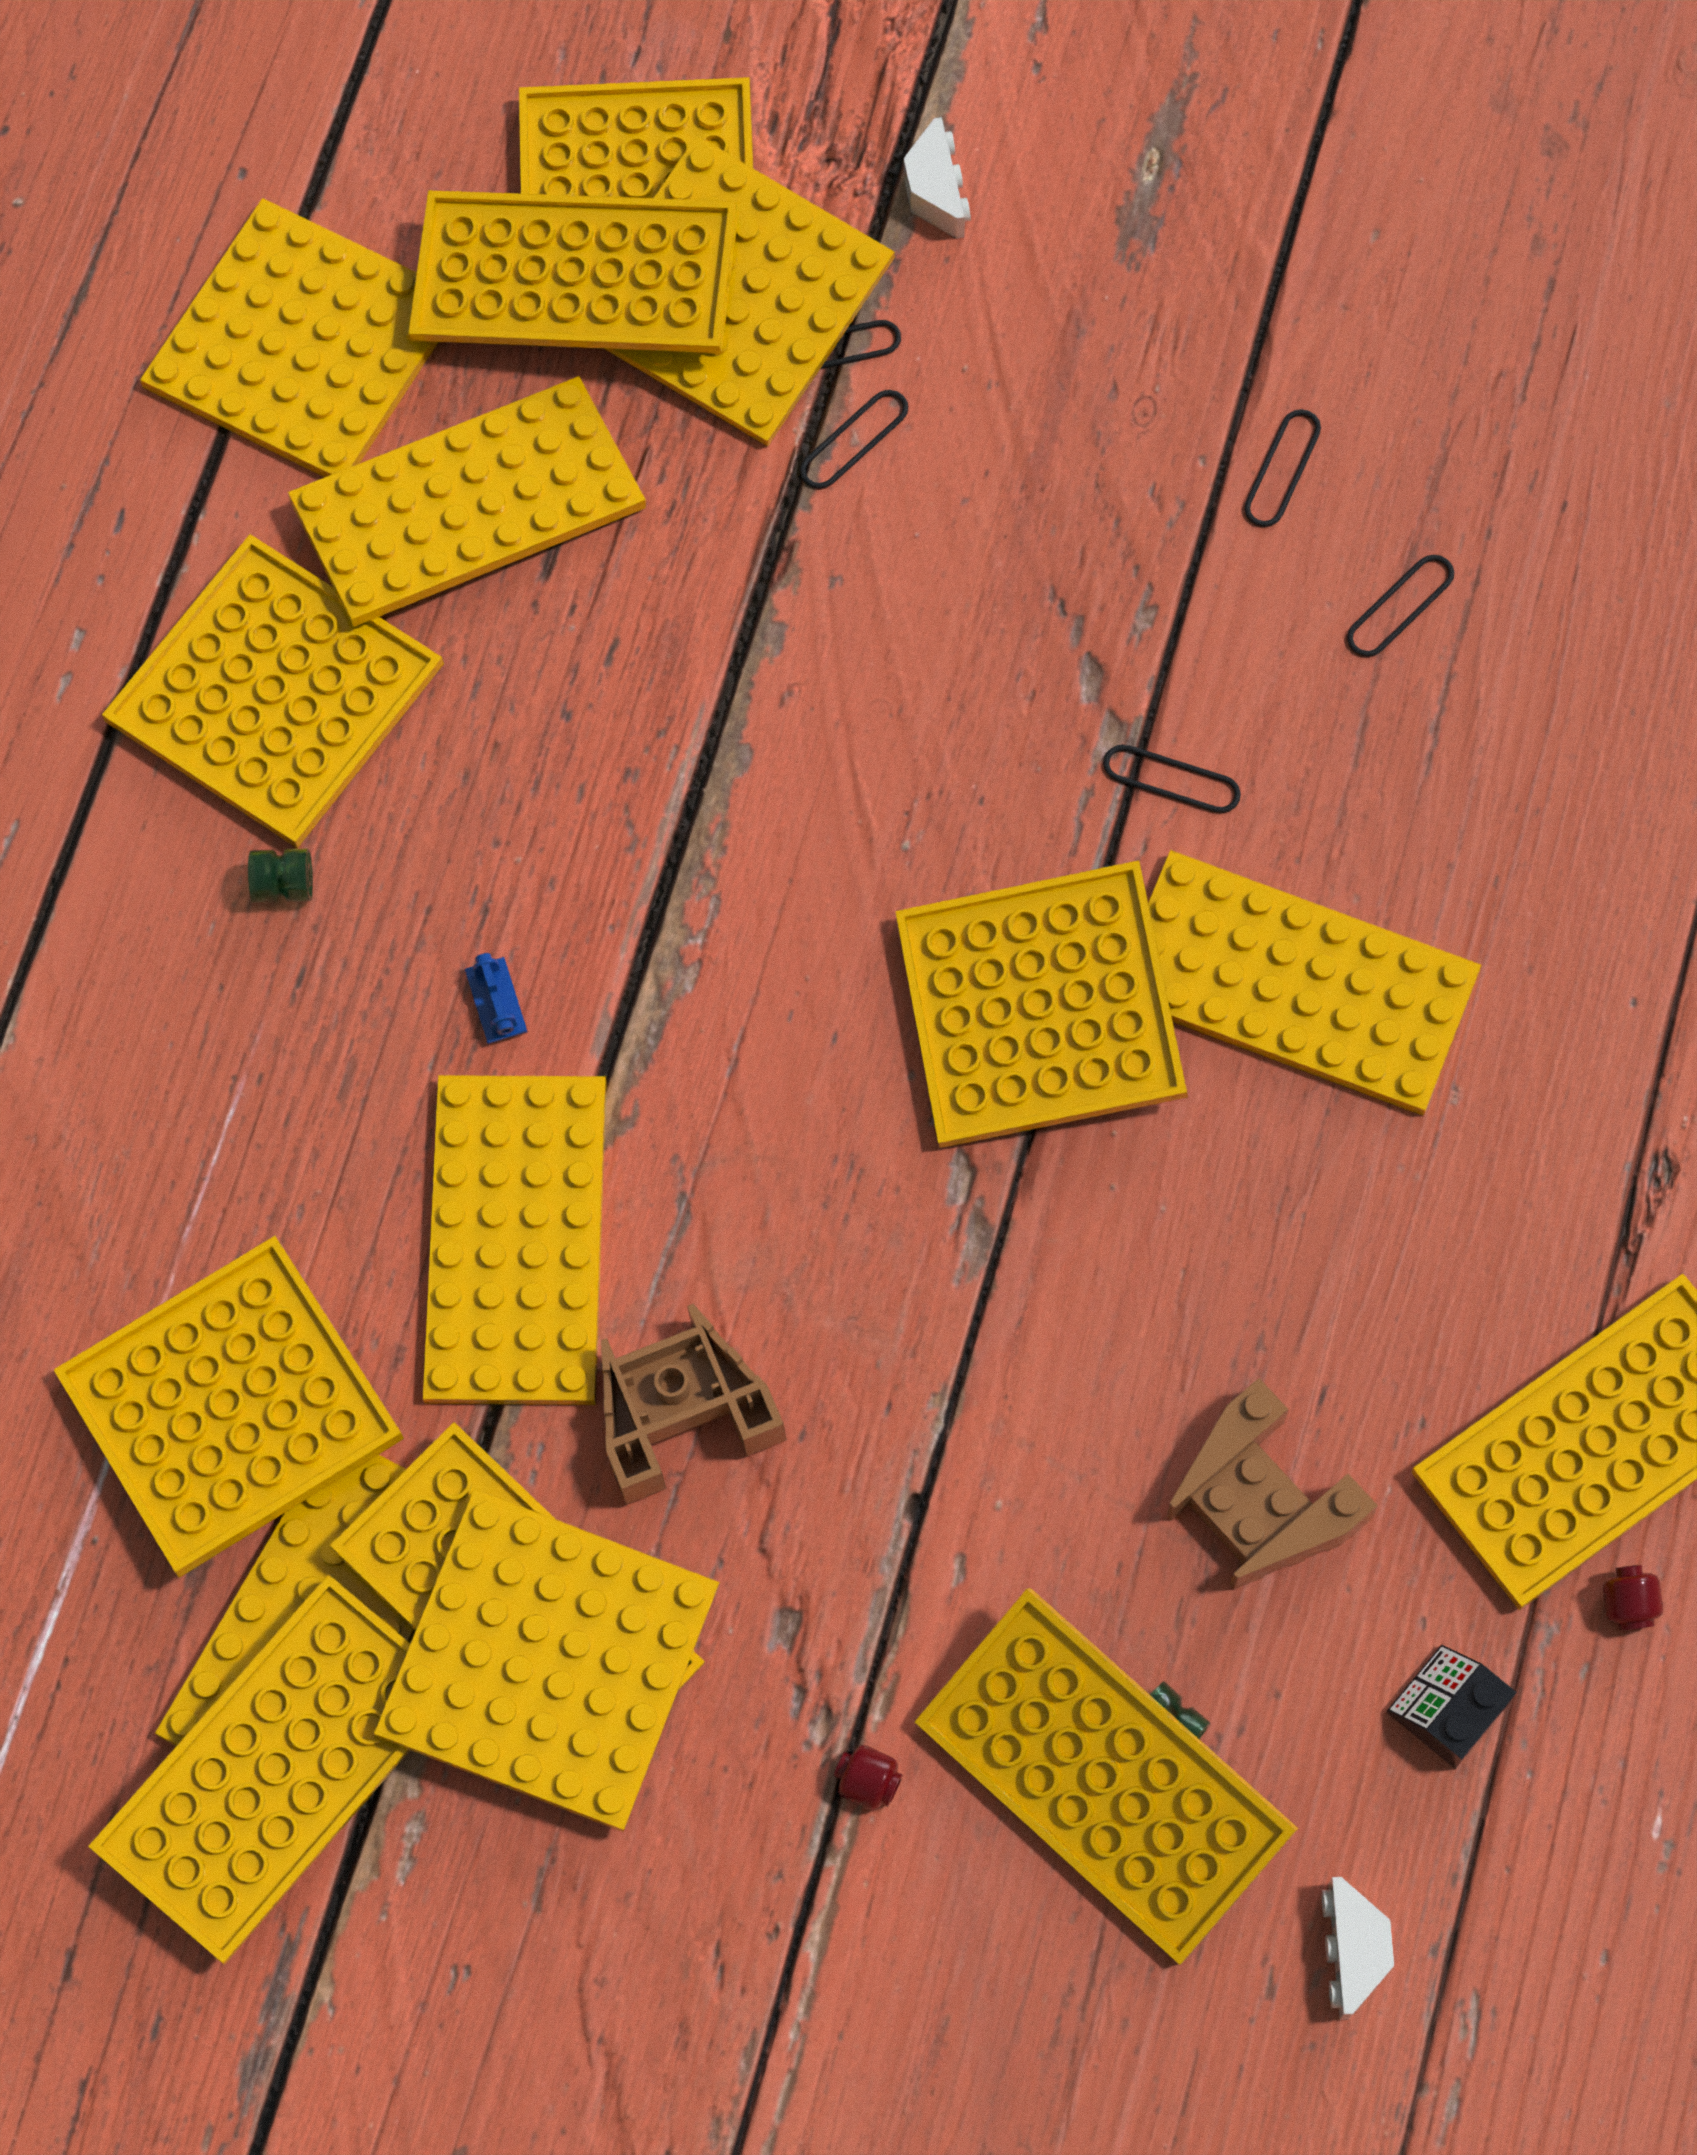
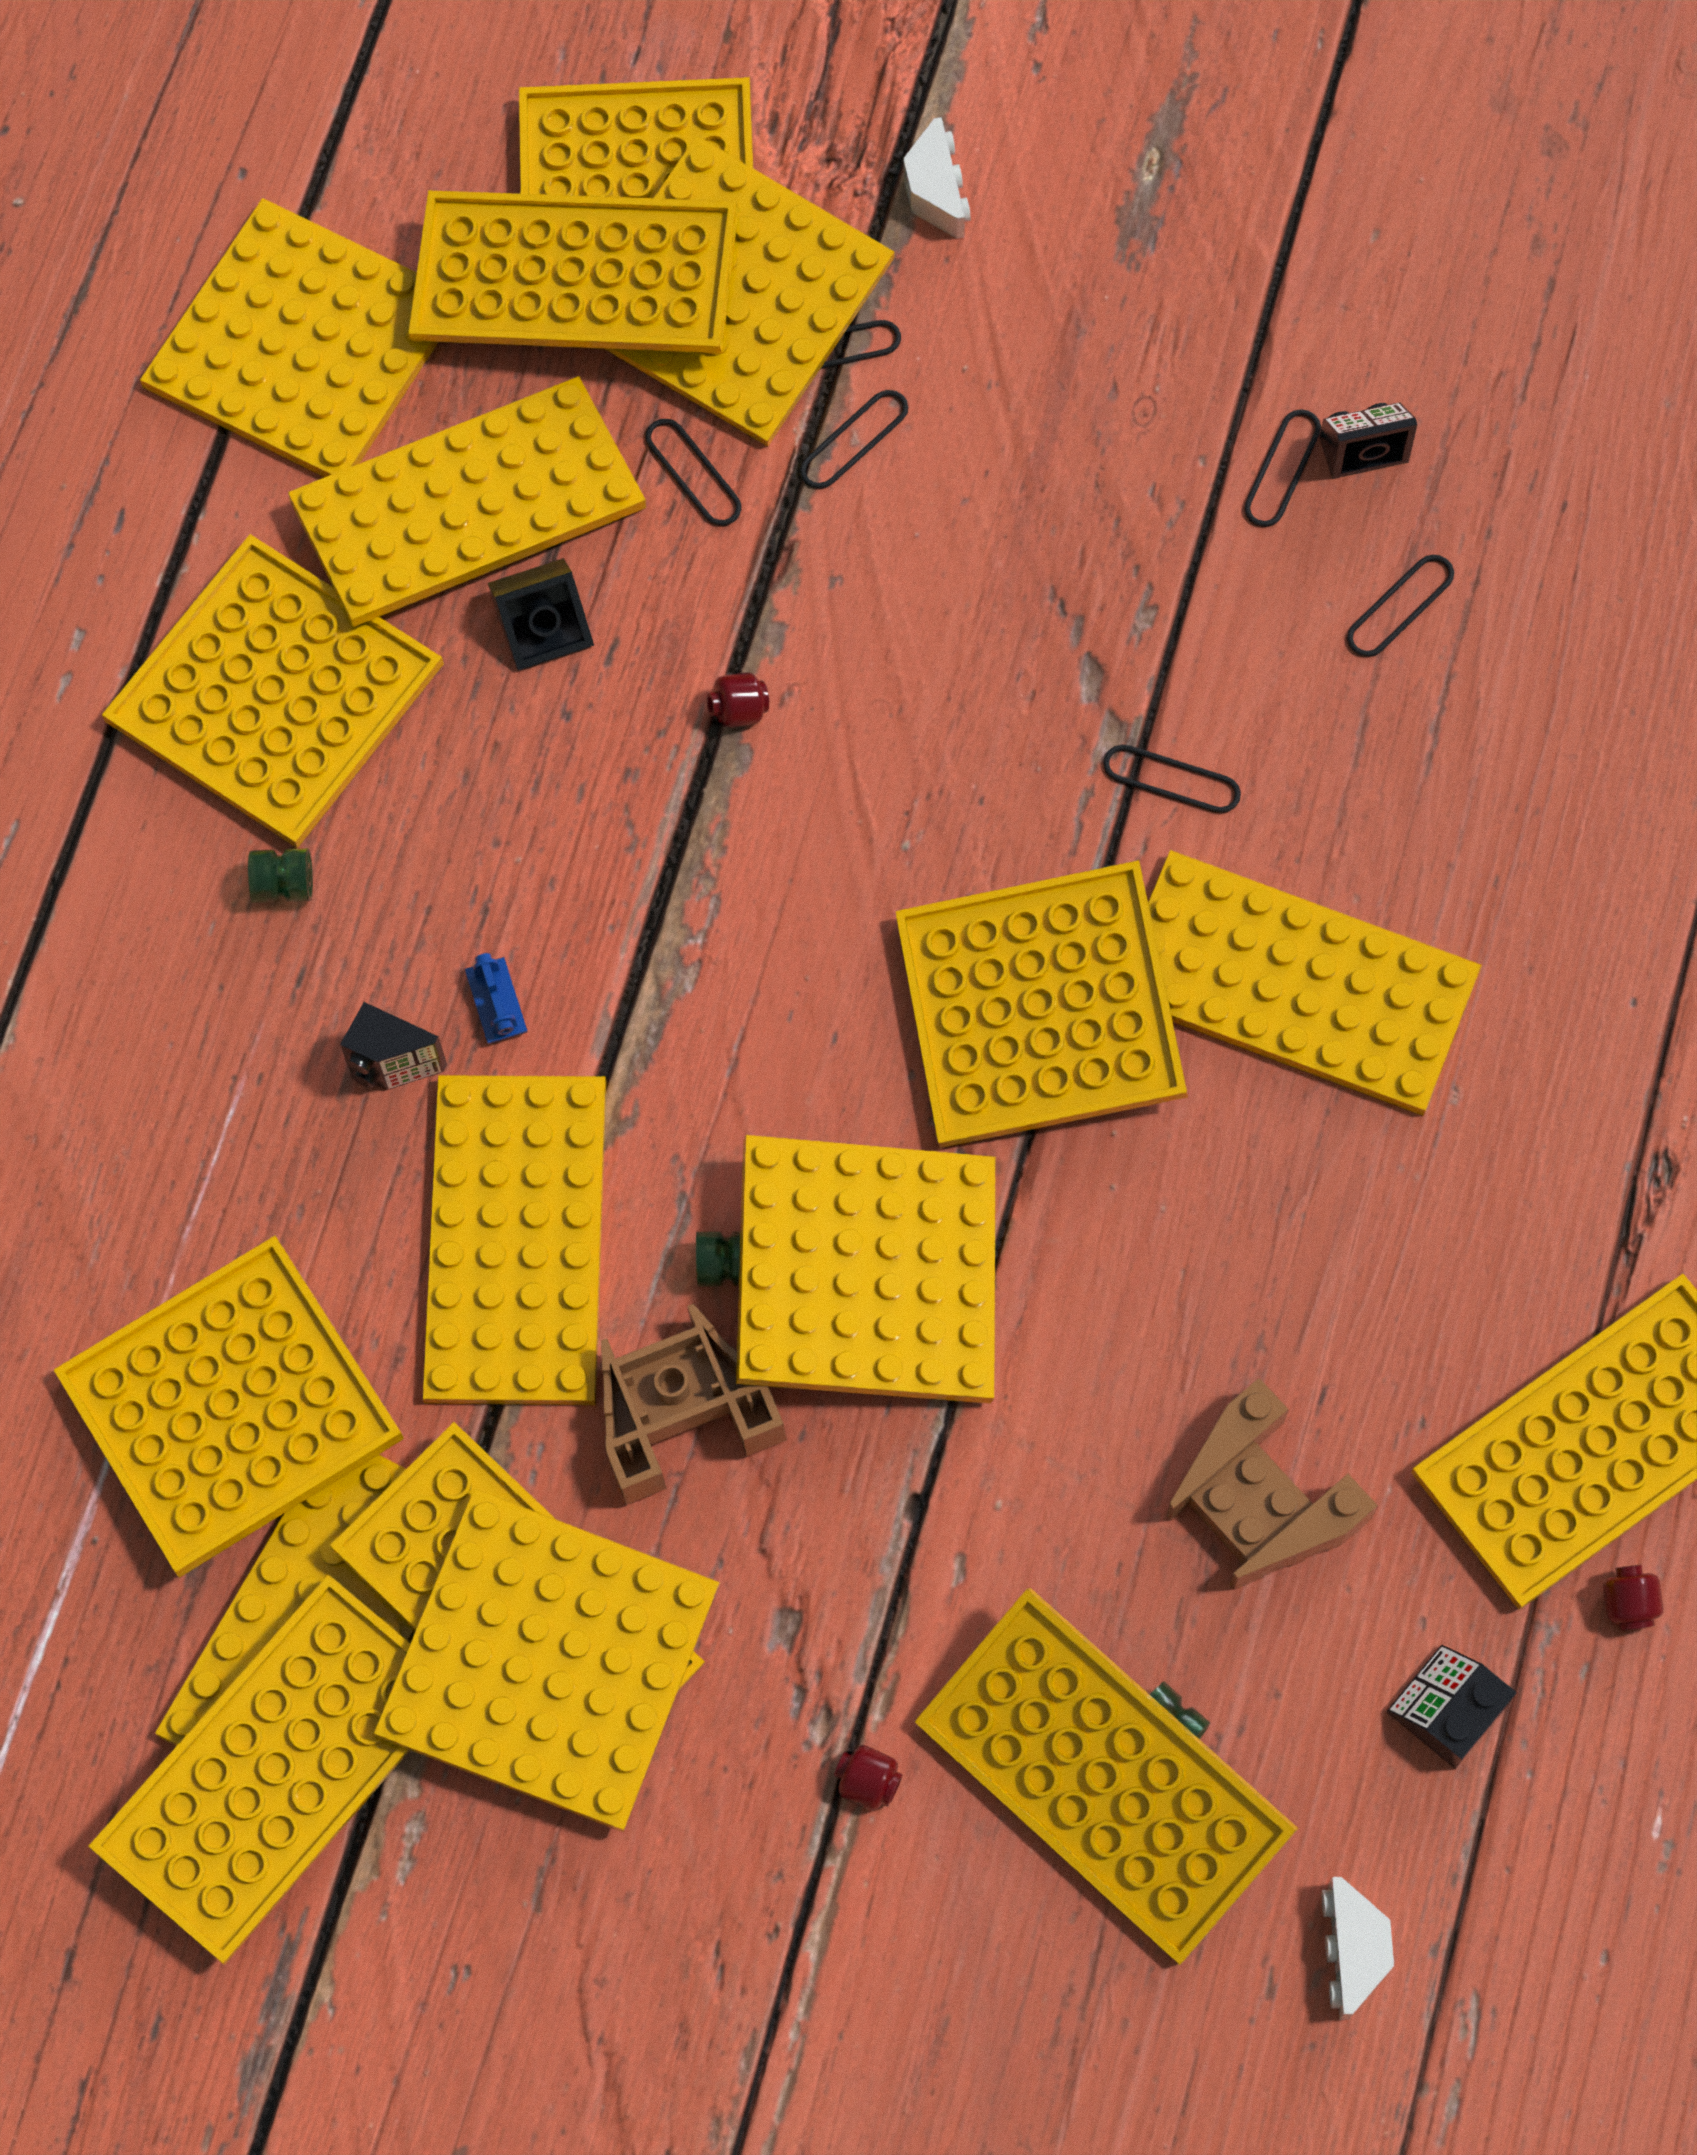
none -> black slope [340,1002,447,1090]
none -> black slope [487,558,594,670]
none -> black piece [645,419,742,526]
none -> clear green wheel [696,1231,741,1287]
none -> dark red head [706,672,769,728]
none -> yellow plate [736,1135,996,1404]
none -> black slope [1320,402,1418,479]

